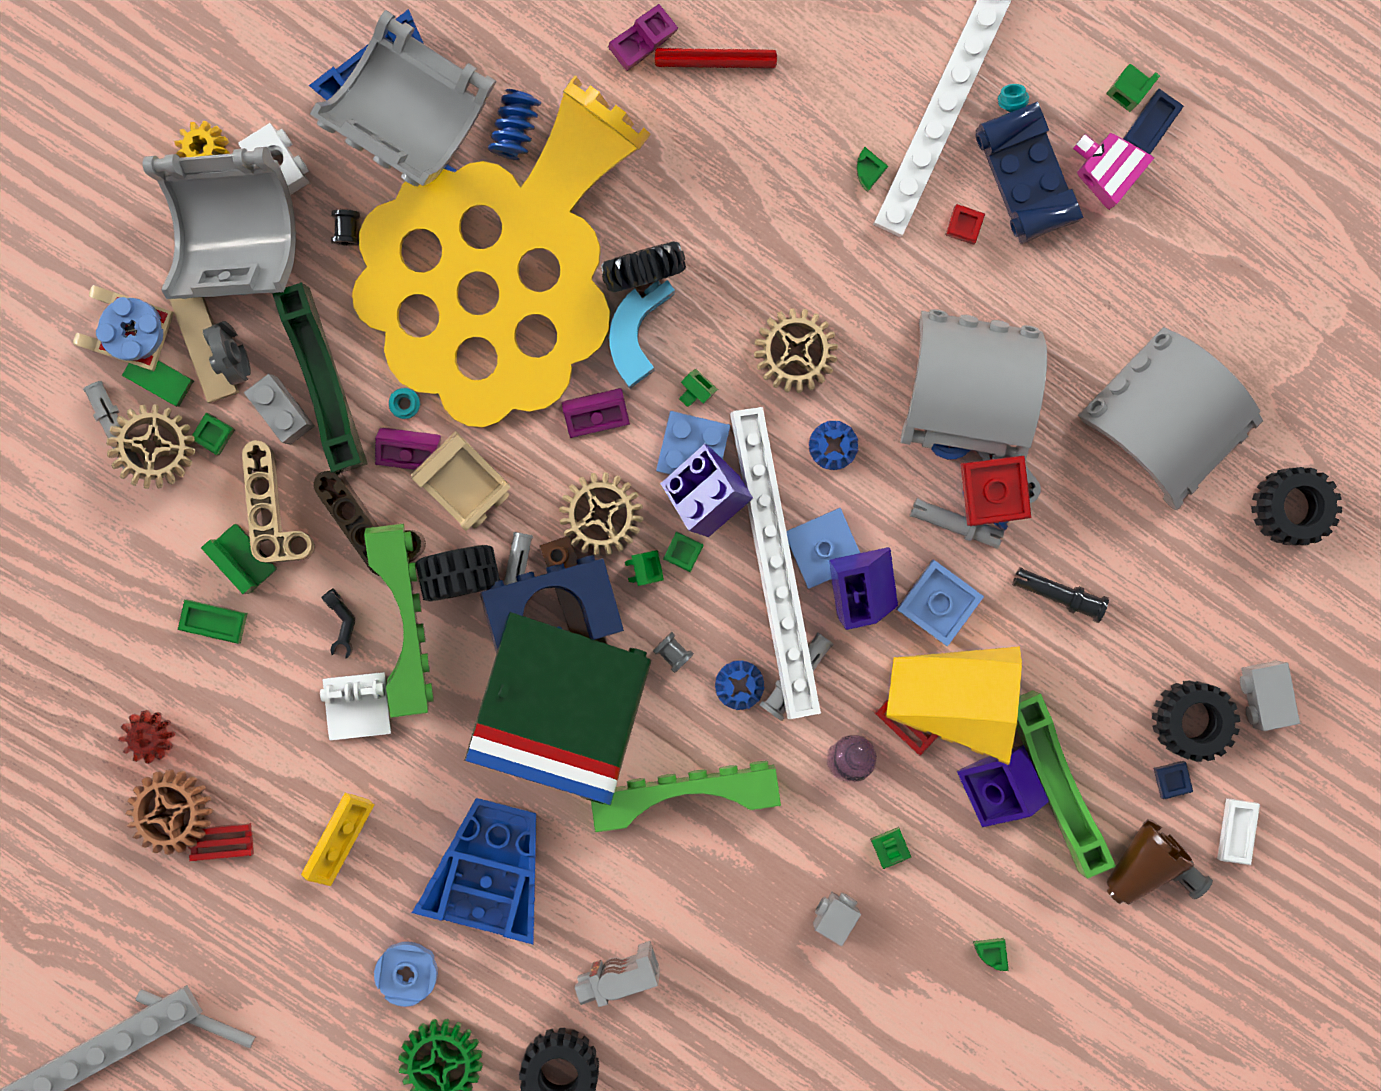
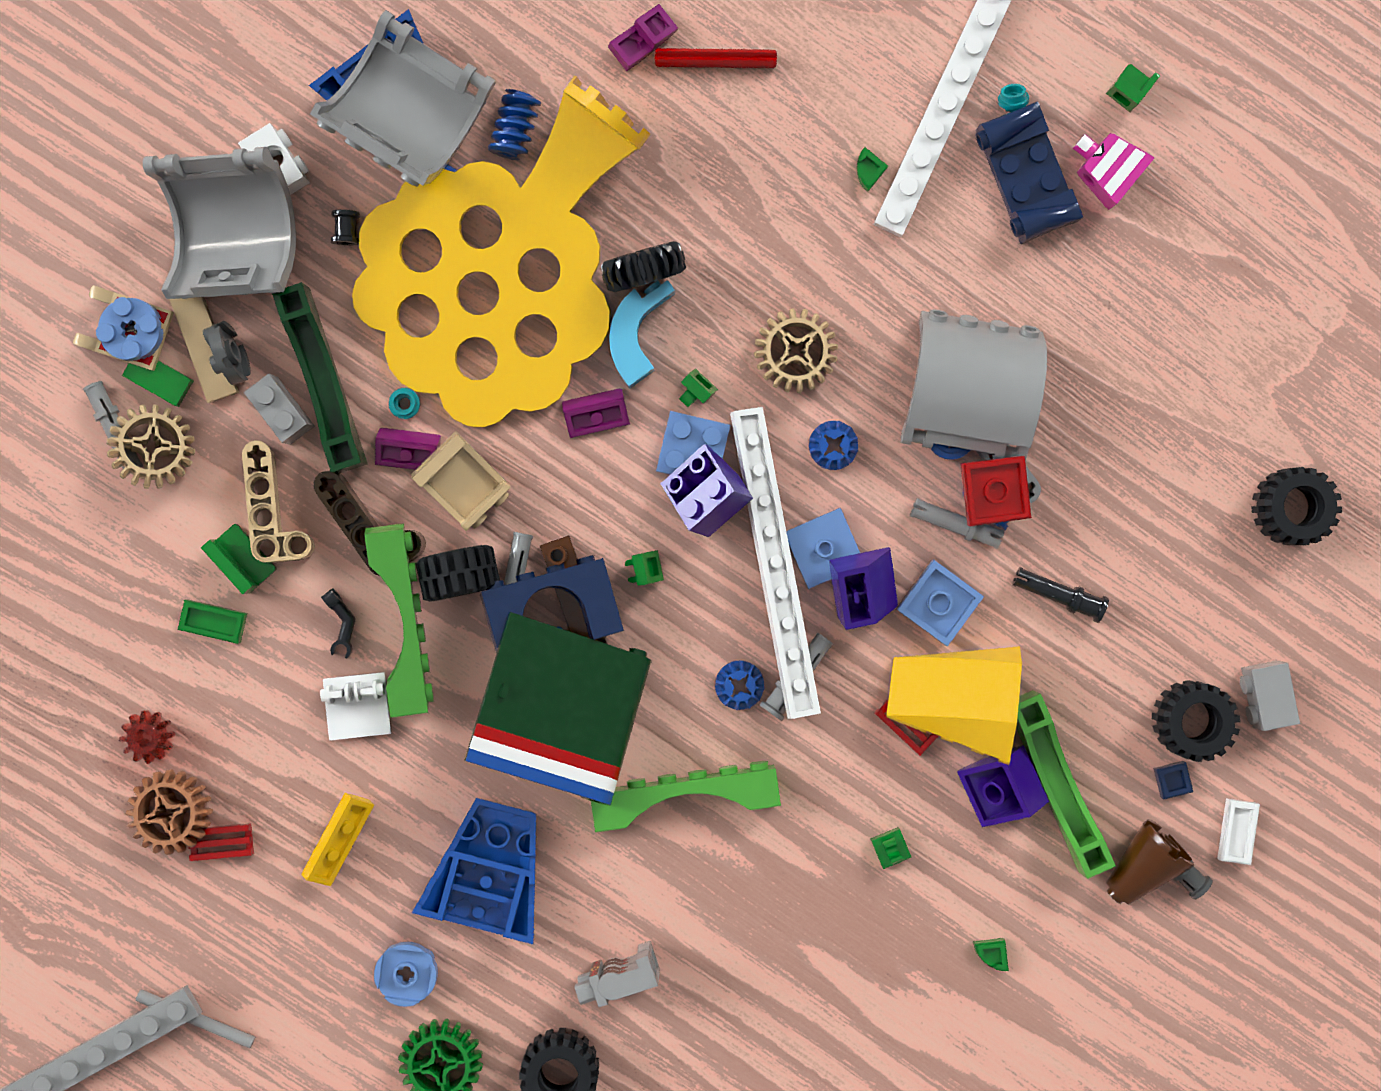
yellow gear [174,121,230,158] -> none
green tile [192,413,235,455] -> none
tan gear [559,472,643,556] -> none
dark grey bush [653,632,694,673] -> none
green tile [663,531,704,573] -> none
light grey brick [813,892,861,946] -> none
clear purple hair [827,735,877,782] -> none
red tile [945,204,985,245] -> none
light grey hinge [1078,327,1263,510] -> none
dark blue tile [1123,89,1184,154] -> none

